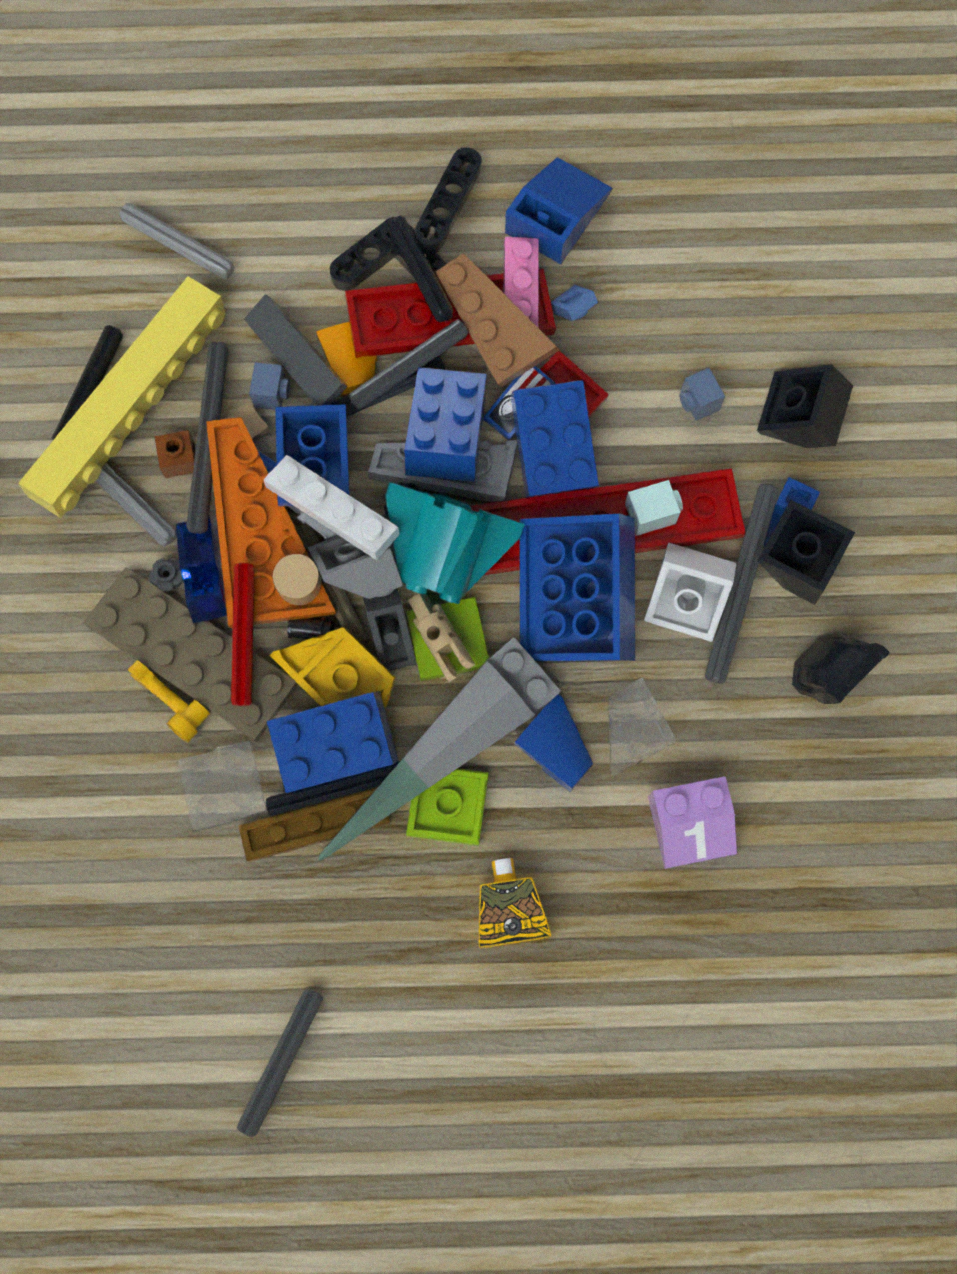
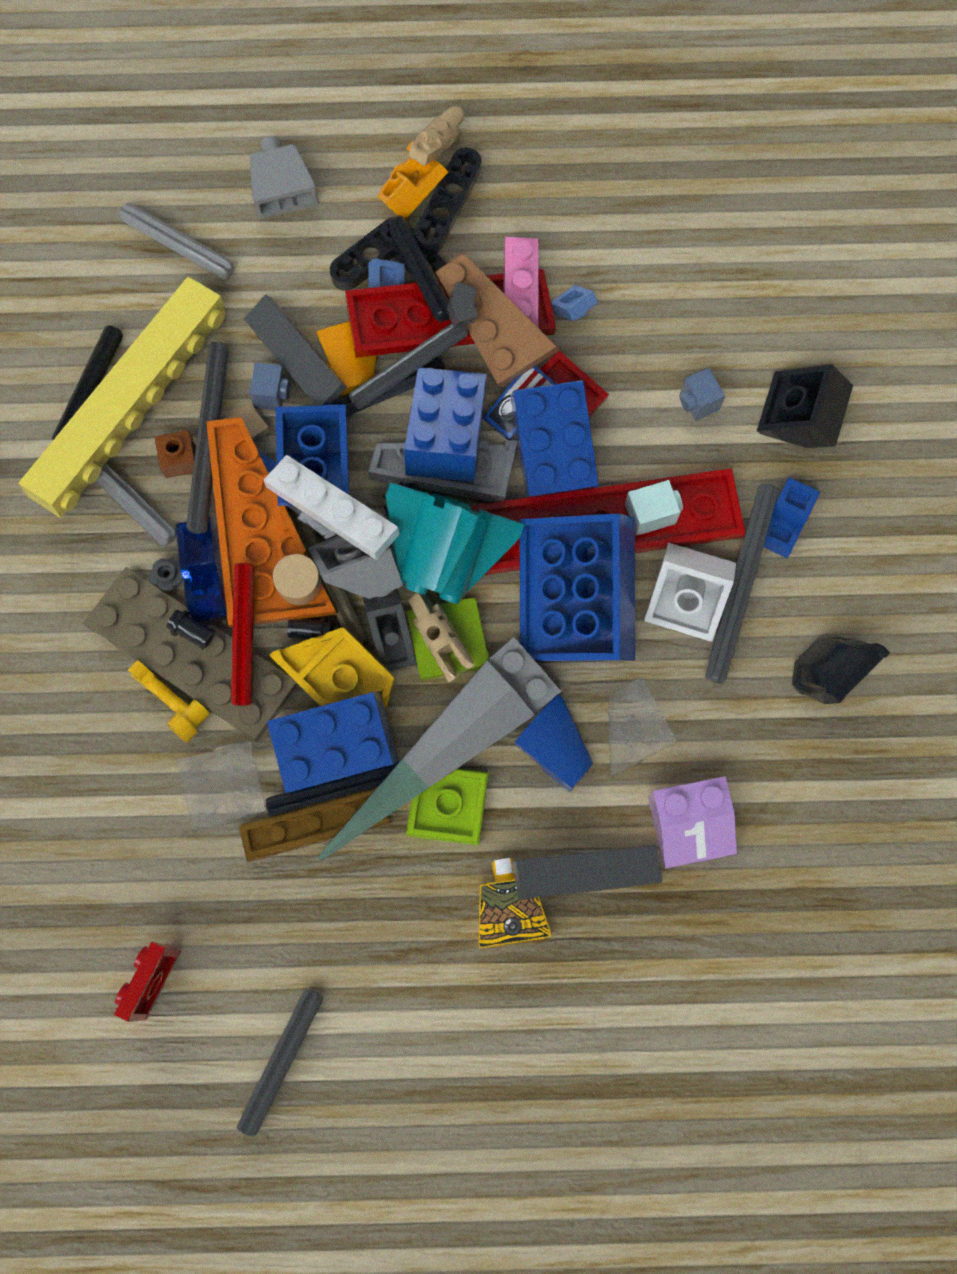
blue slope [505,157,612,265] -> none
black slope [757,500,855,605] -> none
none -> red plate [114,941,181,1022]
none -> black pin [166,609,216,650]
none -> light grey torso [250,136,318,219]
none -> medium blue plate [369,258,405,288]
none -> light orange slope [377,141,448,219]
none -> tan hinge [408,106,464,166]
none -> dark grey piece [447,282,478,329]
none -> dark grey tile [512,845,662,900]

